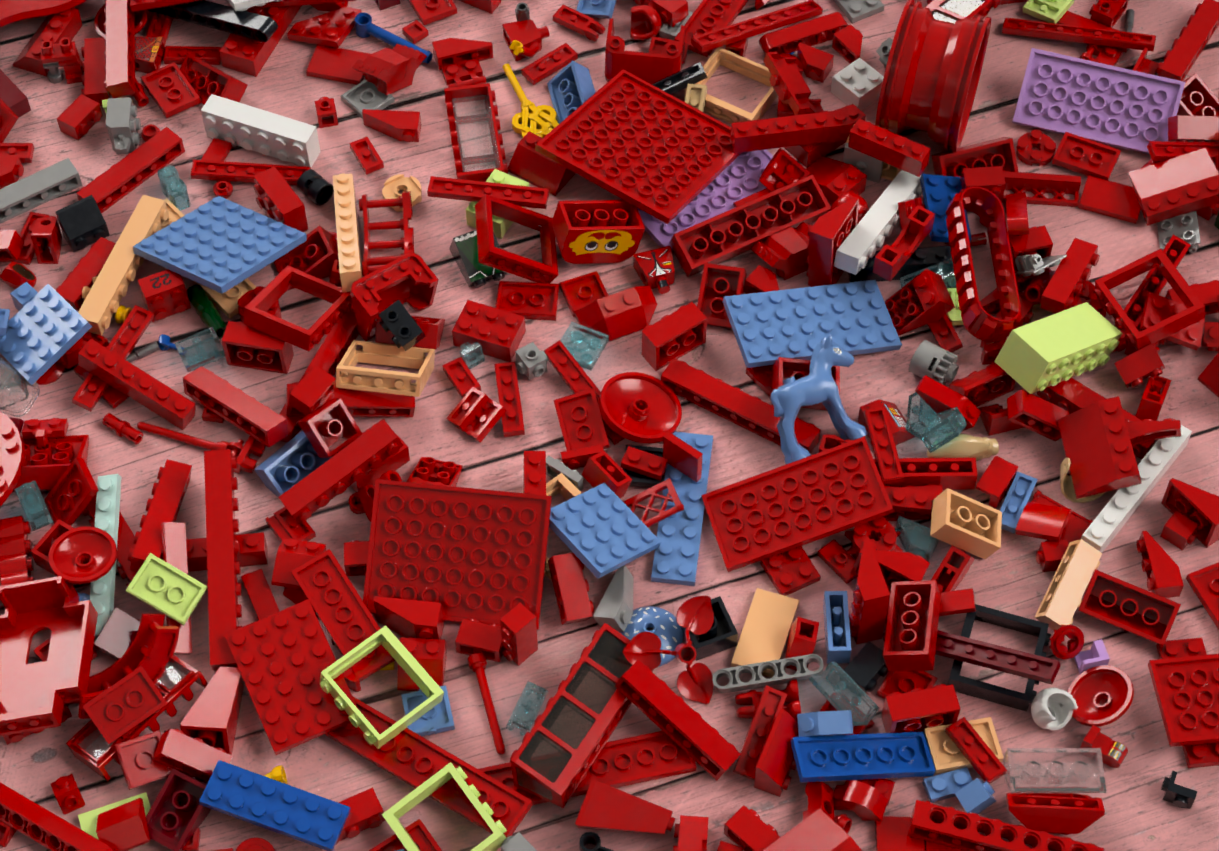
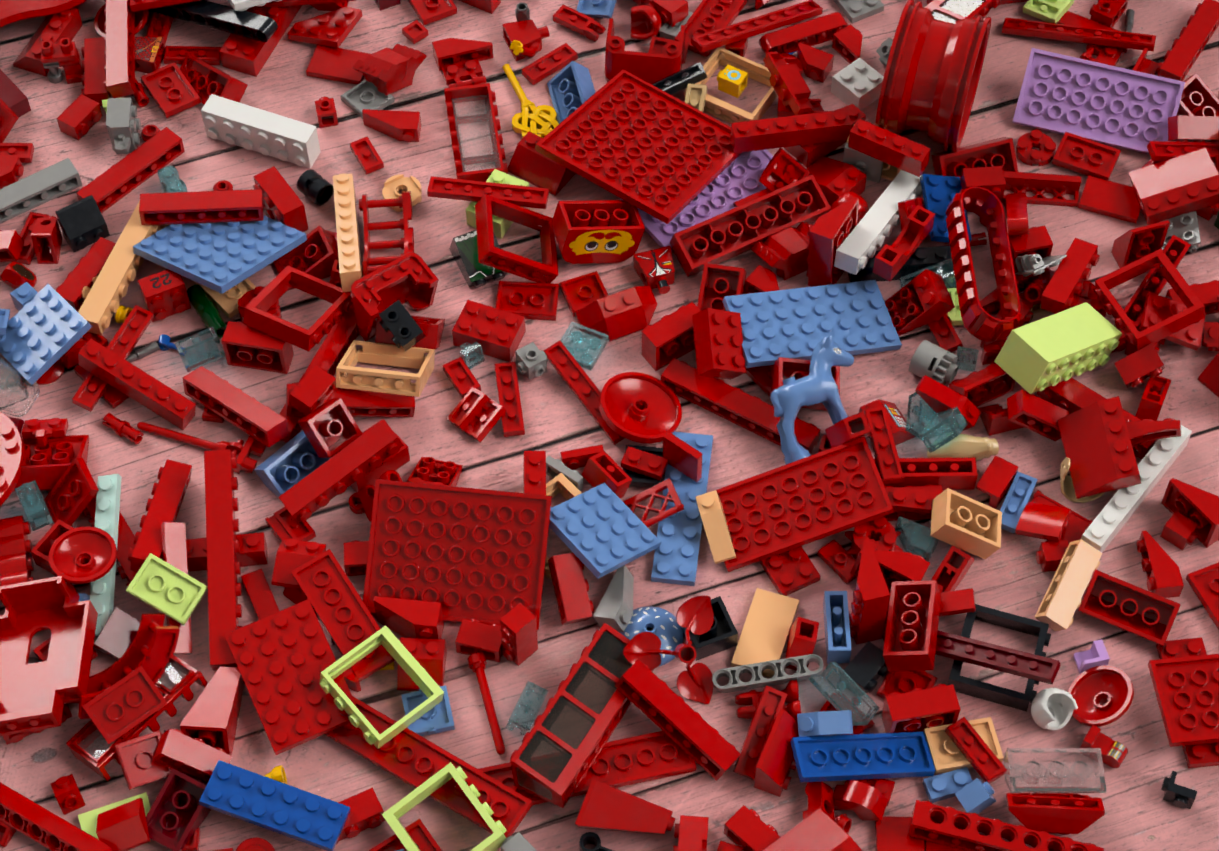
red tile [191,159,311,186] -> none
red tile [201,138,232,161] -> none
blue piece [355,13,433,64] -> none
red plate [554,388,610,451] -> none
red gear [1049,624,1084,659] -> none
none -> red brick [139,189,264,225]
none -> red brick [692,308,746,380]
none -> light nougat slope [695,490,736,564]
none -> yellow brick [717,64,748,98]
none -> red slope [825,411,873,448]
none -> clear light blue tile [956,346,979,372]
none -> red slope [1111,220,1170,268]

